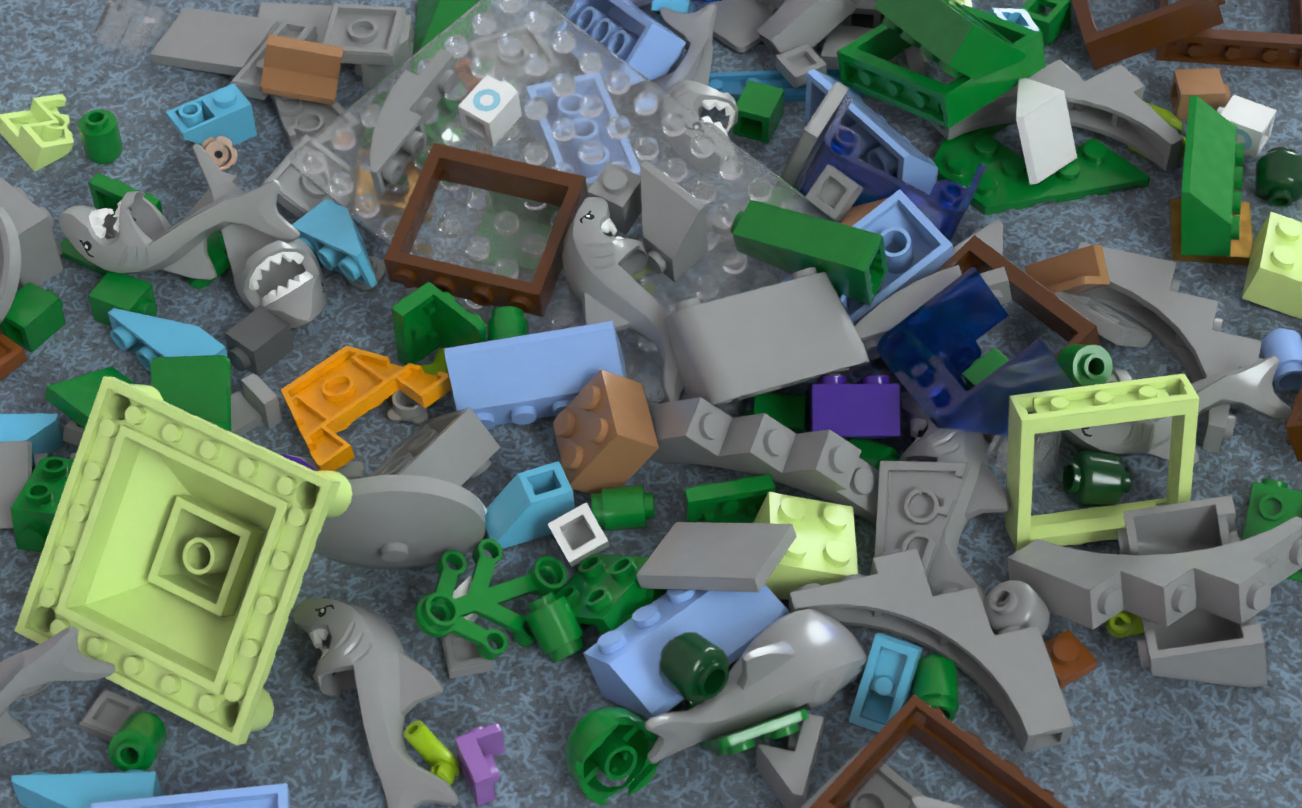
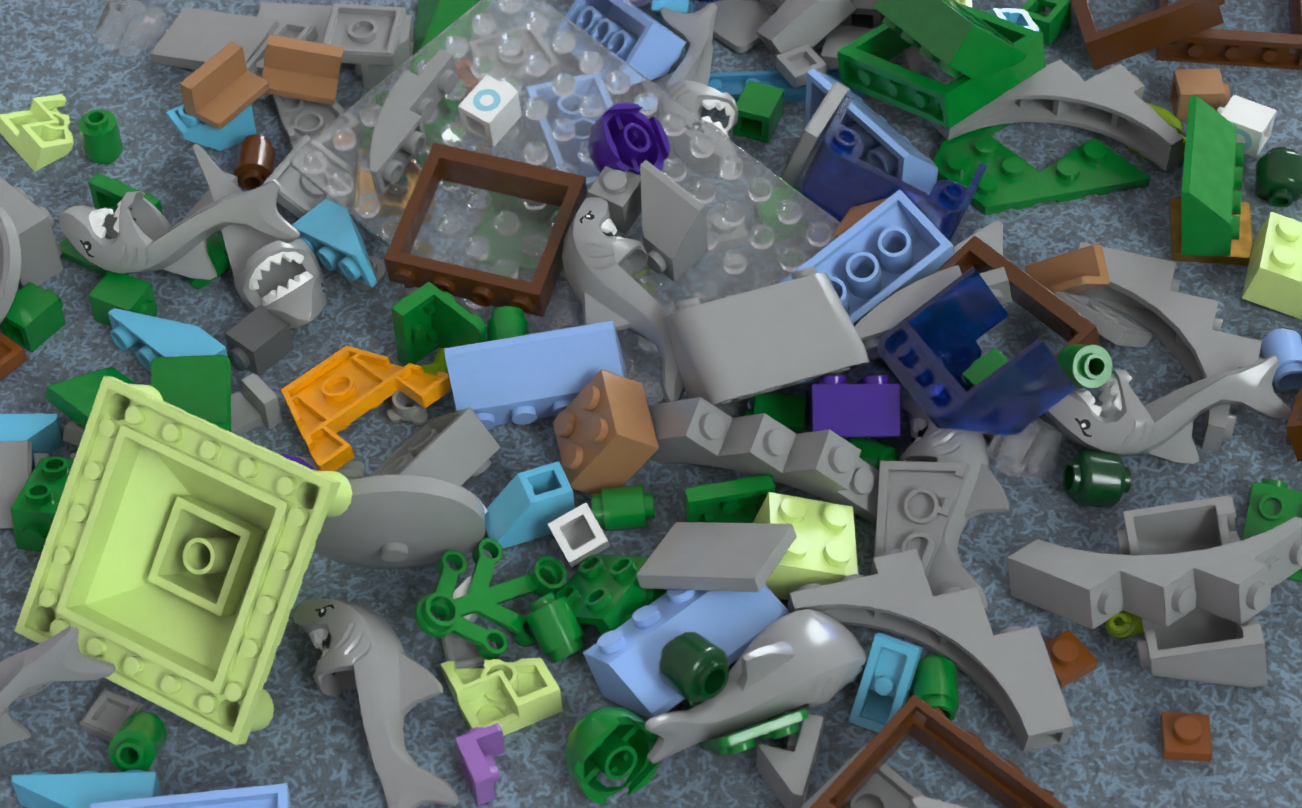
medium nougat plate [201,136,238,170] -> none
lime arm [403,720,460,785] -> none
green slope [731,200,888,306] -> none
light grey plate [805,164,864,222] -> none
light grey head [983,580,1050,635] -> none
yellowish green window [1005,373,1199,552] -> none
white slope [1016,78,1077,185] -> none
none -> medium nougat panel [180,41,269,129]
none -> reddish brown brick [234,134,275,190]
none -> yellowish green slope [441,658,563,736]
none -> dark purple cylinder [588,102,670,176]
none -> dark orange plate [1160,712,1212,762]

